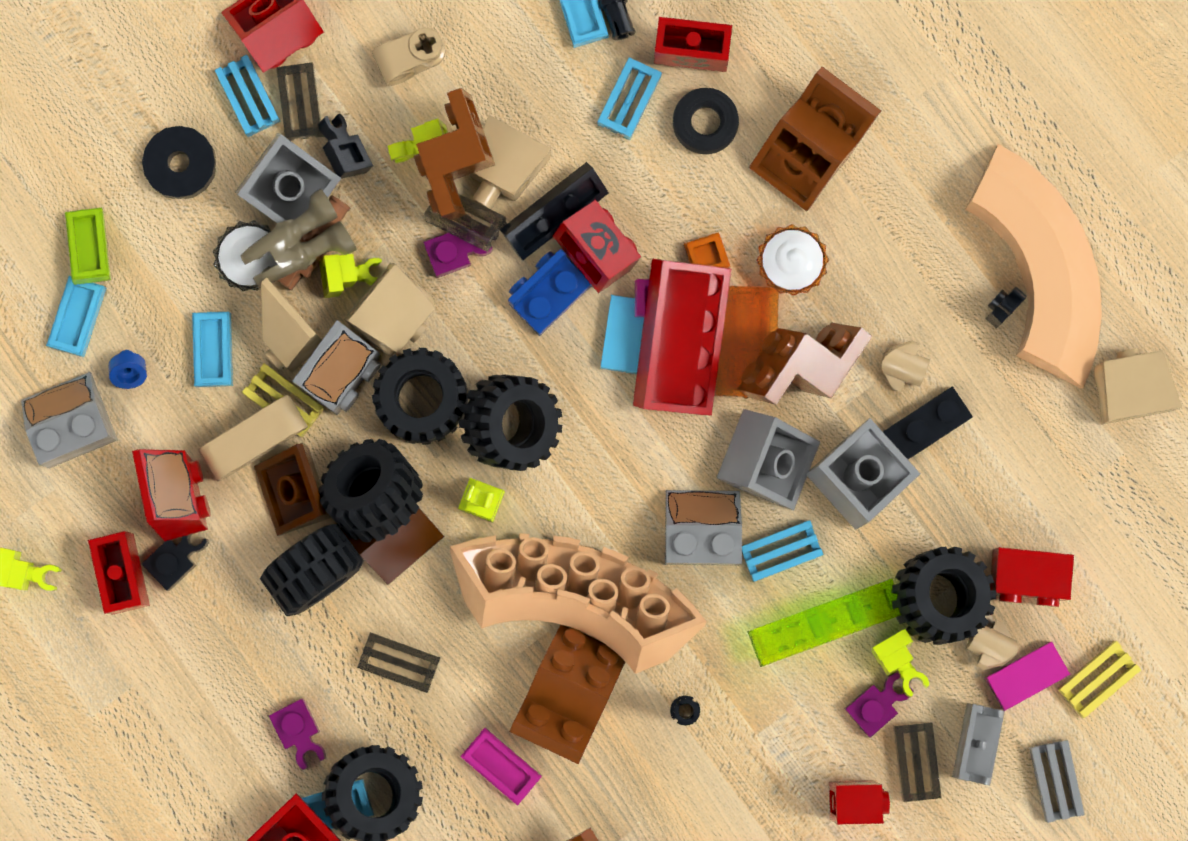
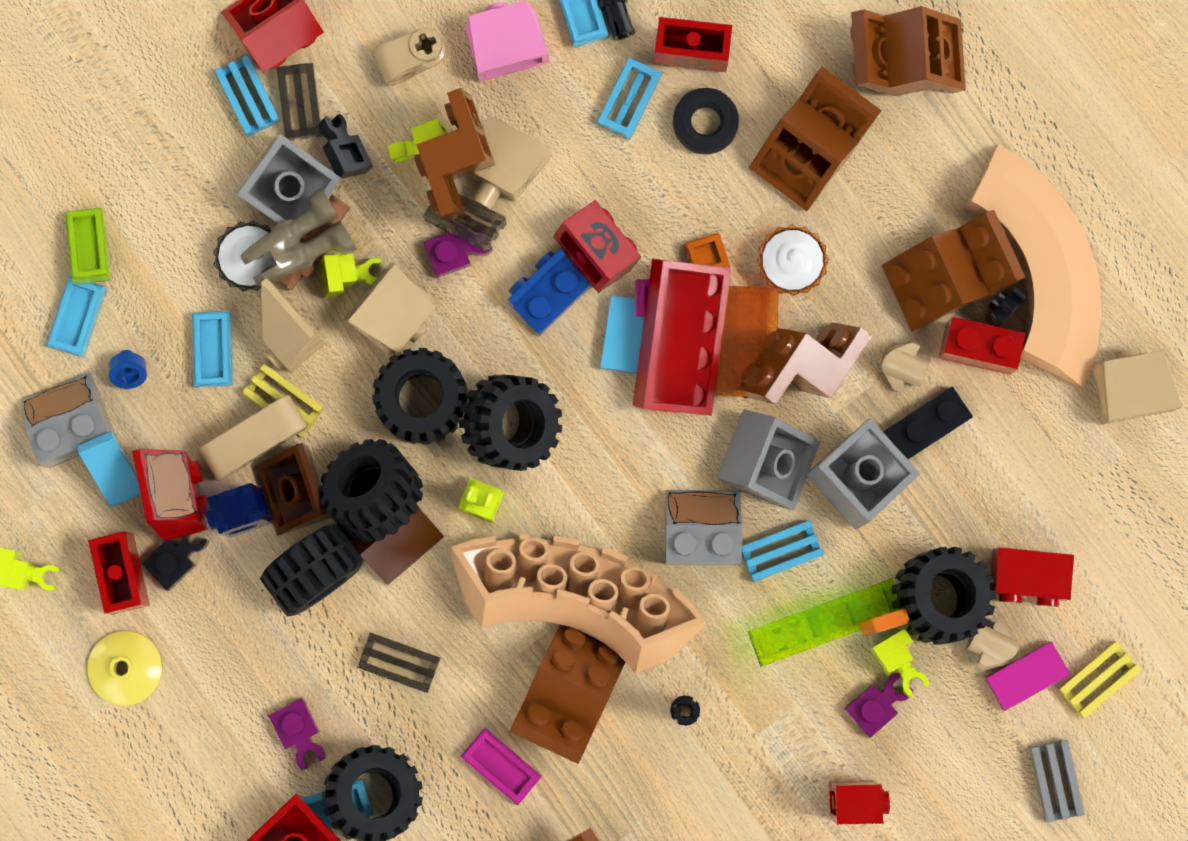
black tile [142,126,216,199] -> none
slope [292,320,381,415] -> none
black plate [500,162,609,260] -> none
clear smoke tile [893,722,941,802] -> none
light grey hinge [952,703,1005,786] -> none
none -> medium azure tile [77,431,141,507]
none -> light yellow dish [87,631,163,706]
none -> clear blue brick [205,483,273,538]
none -> bright pink torso [465,0,550,82]
none -> dark orange bracket [850,6,966,96]
none -> orange tile [859,608,910,636]
none -> dark orange bracket [881,210,1026,331]
none -> red brick [938,317,1026,375]

